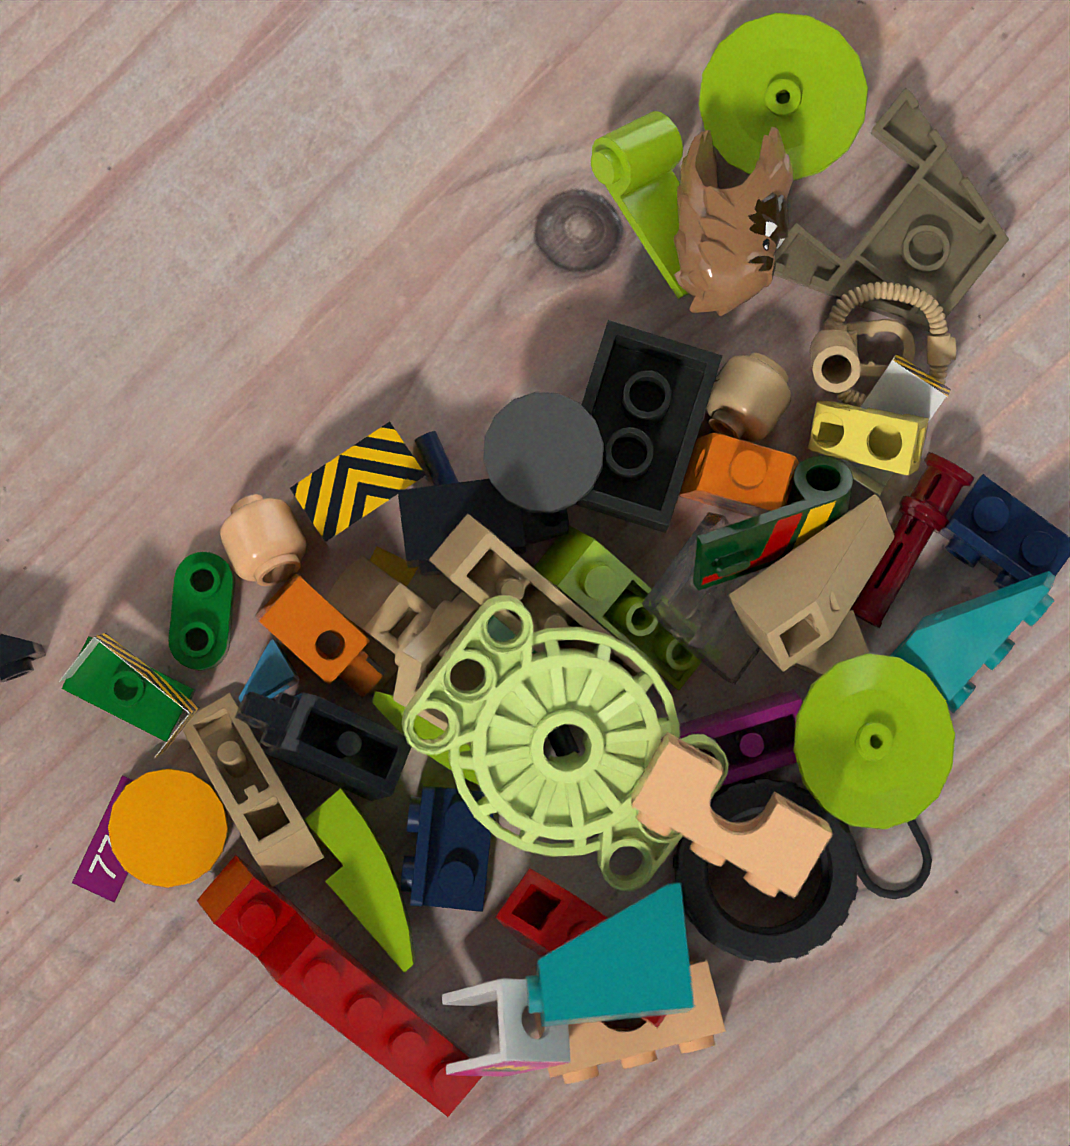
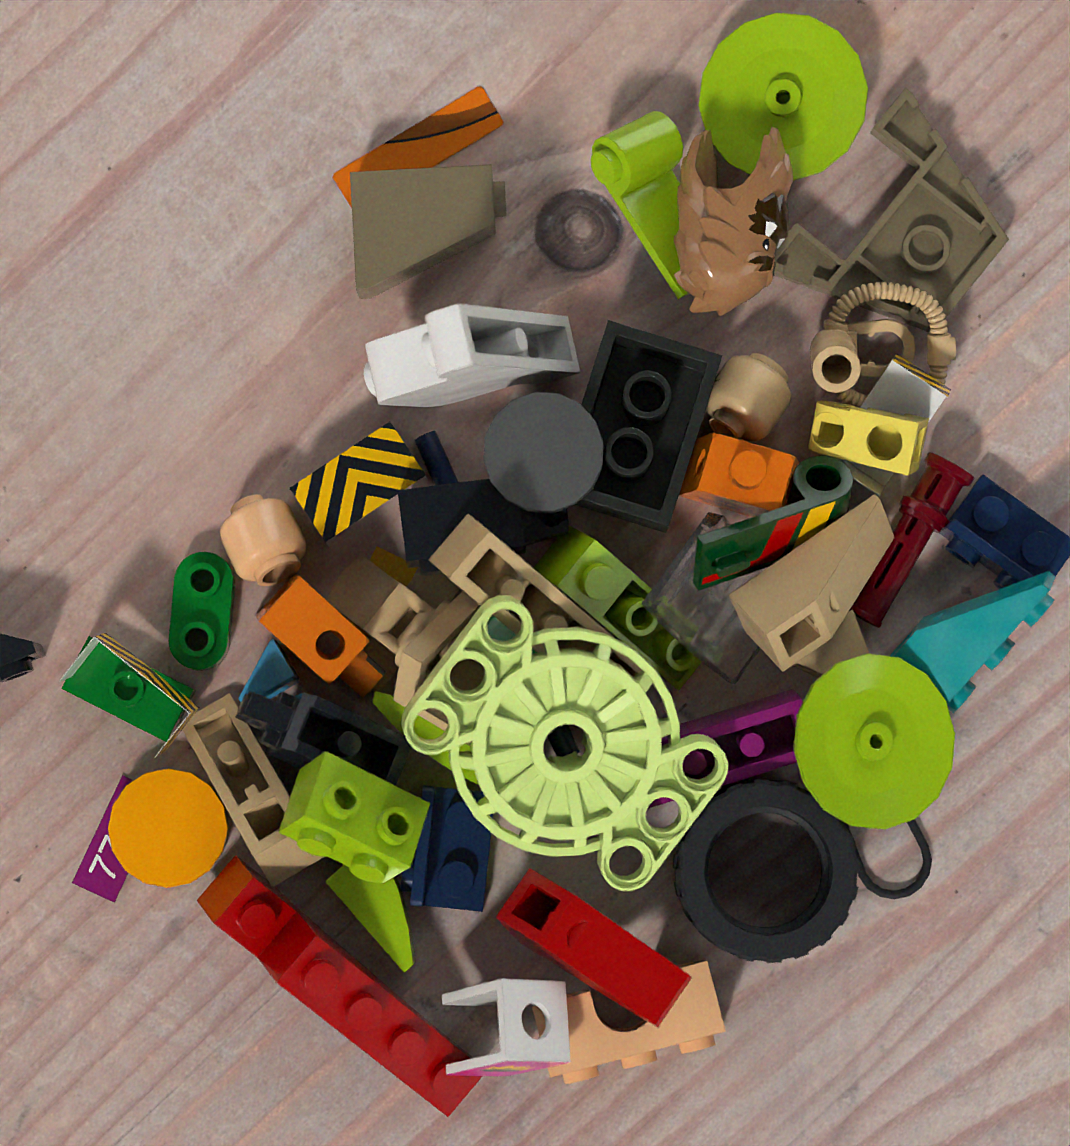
teal slope [526,883,694,1027] -> none
light nougat arch [631,732,832,898] -> none
none -> lime brick [278,751,430,883]
none -> orange sticker [333,86,503,208]
none -> dark tan slope [350,164,507,299]
none -> white brick [364,303,581,407]

